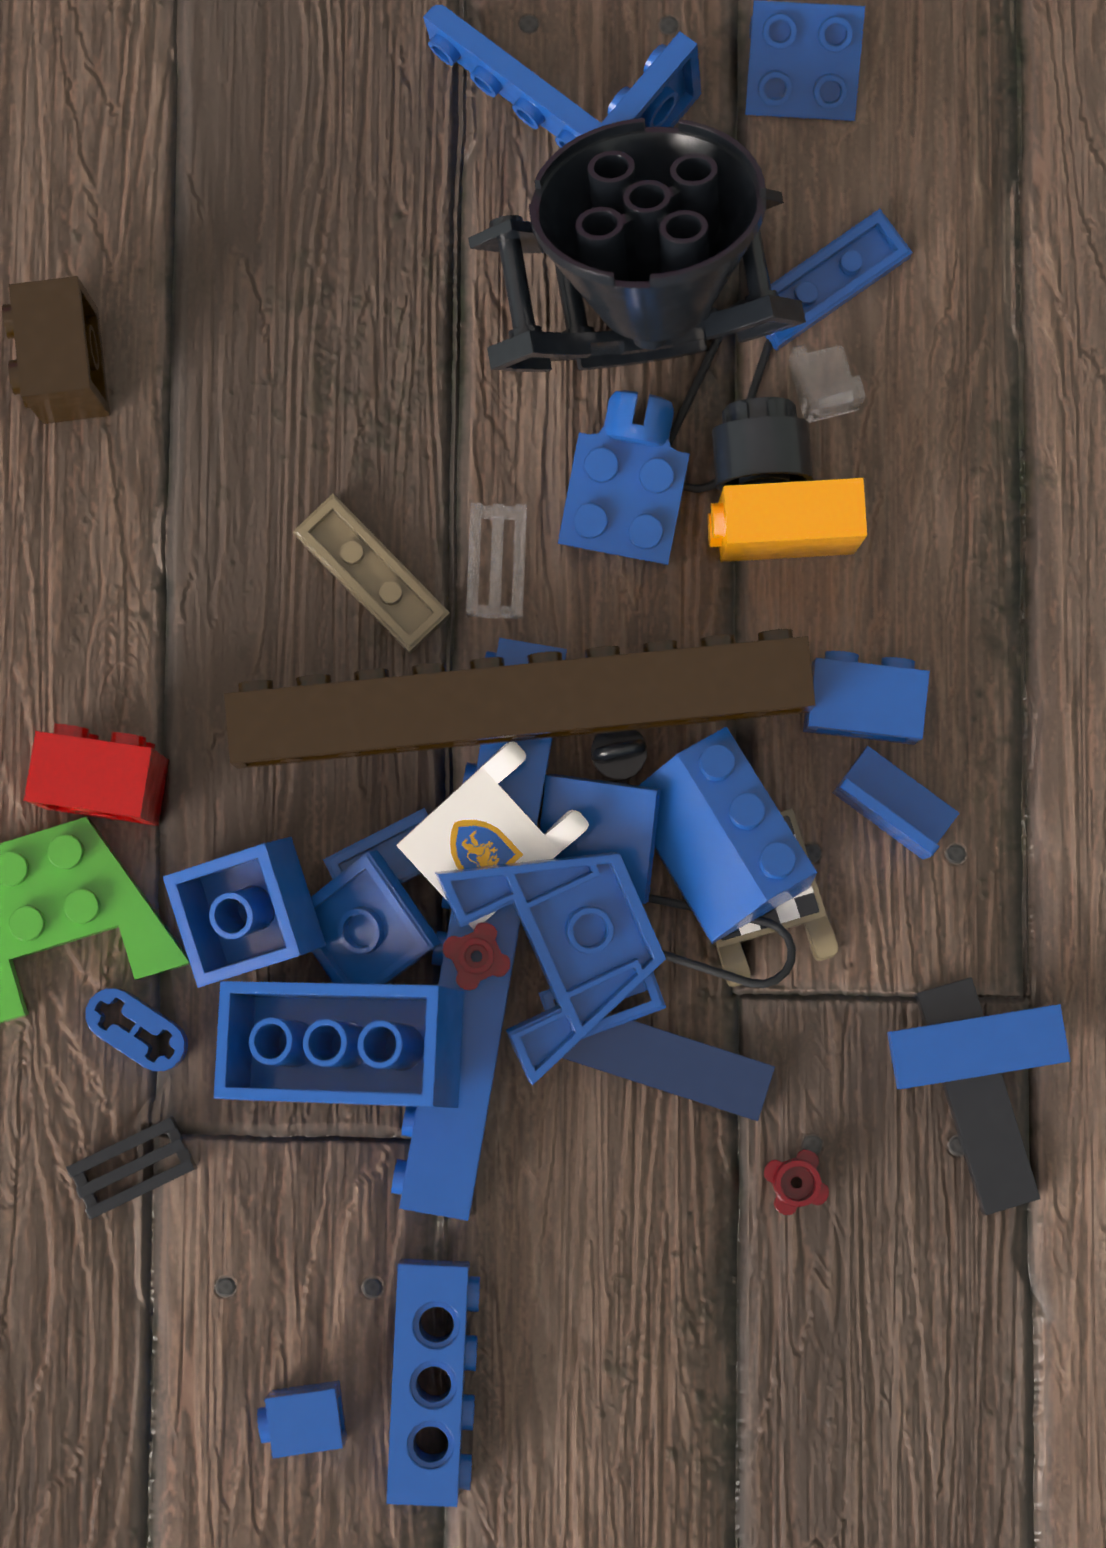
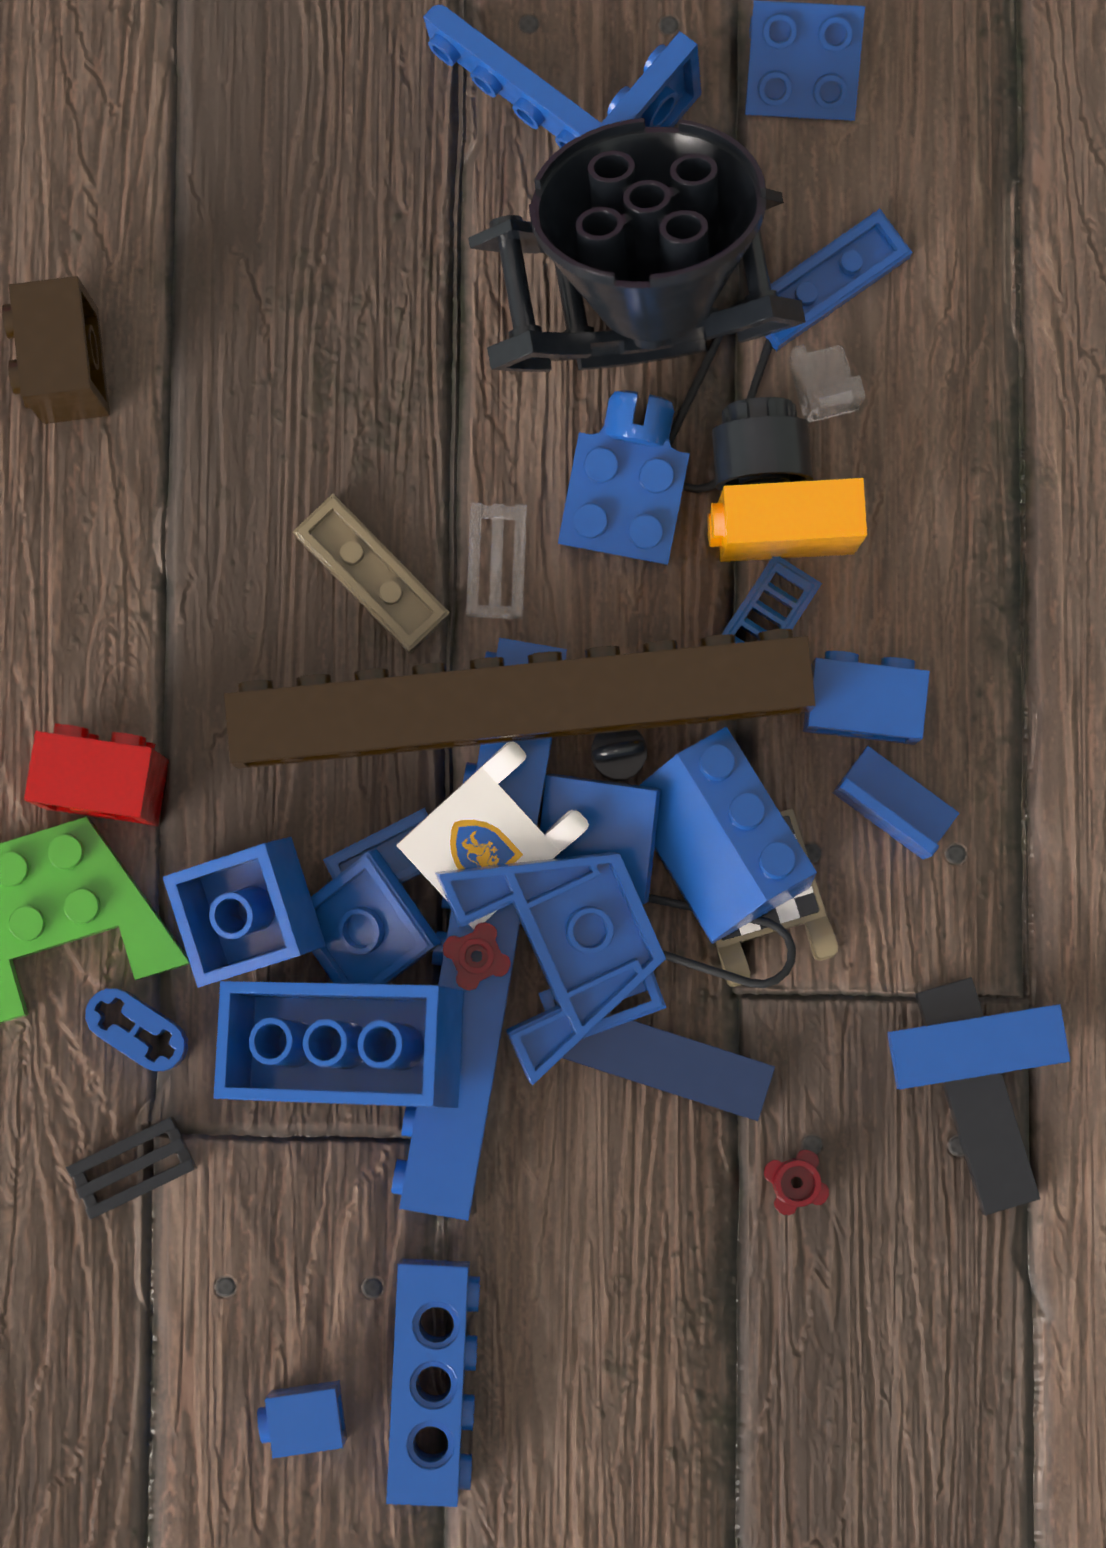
none -> blue slope [721,556,822,643]

